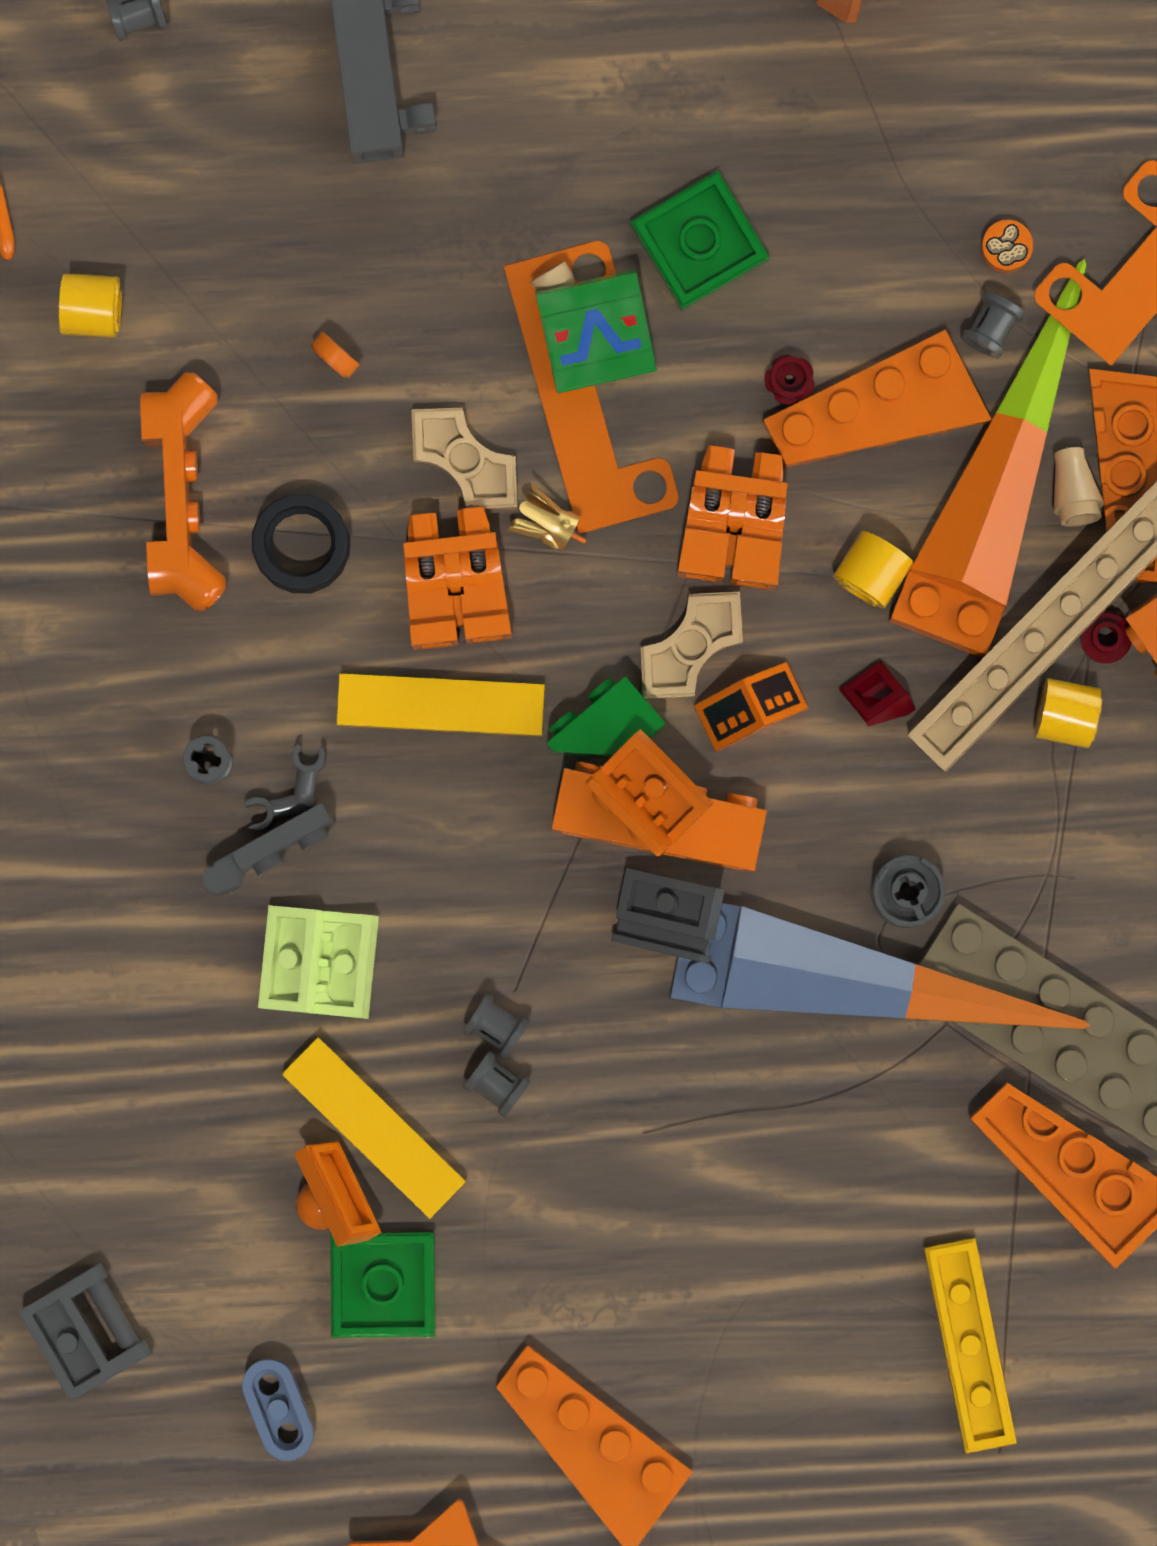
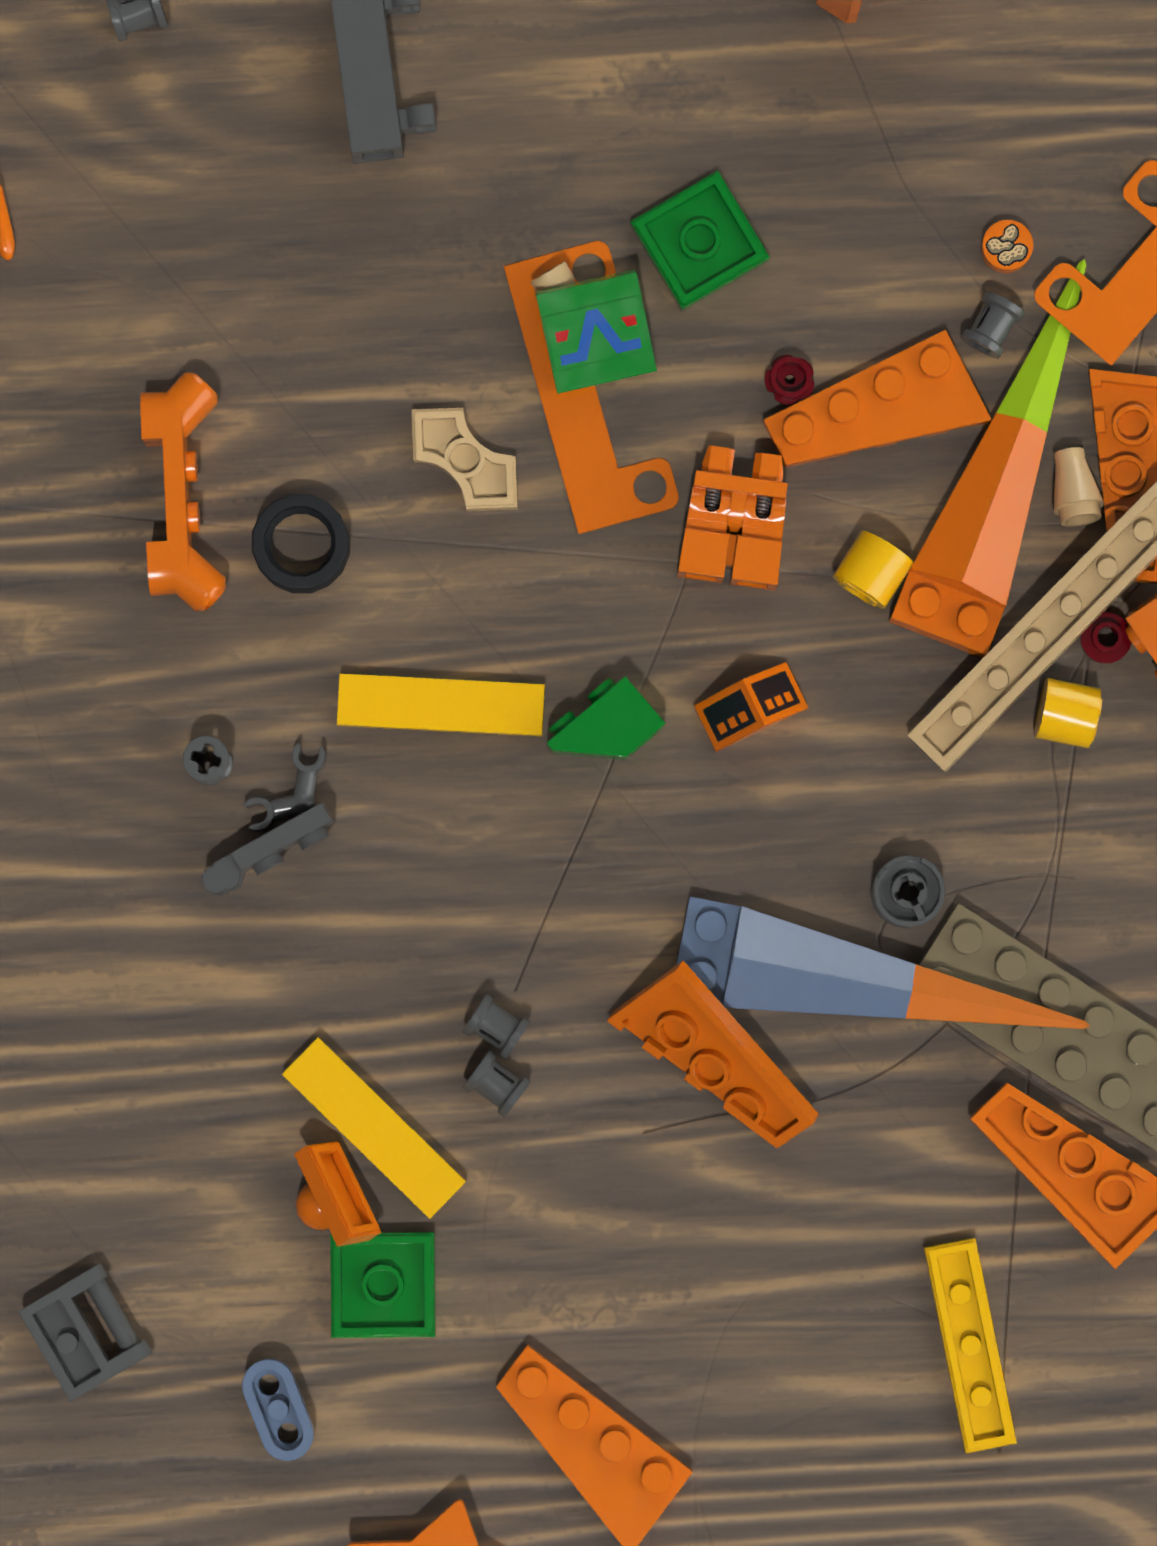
yellow piece [59,273,122,338] -> none
yellowish green slope [258,905,379,1019] -> none
orange tile [311,331,360,378] -> none
orange hips [403,507,512,651] -> none
pearl gold piece [507,483,586,552] -> none
orange brick [551,762,767,873] -> none
orange bracket [585,729,714,857] -> none
dark grey plate [611,868,725,963] -> none
tan tile [640,591,743,700] -> none
dark red slope [839,660,915,727] -> none
none -> orange wing [606,961,819,1149]

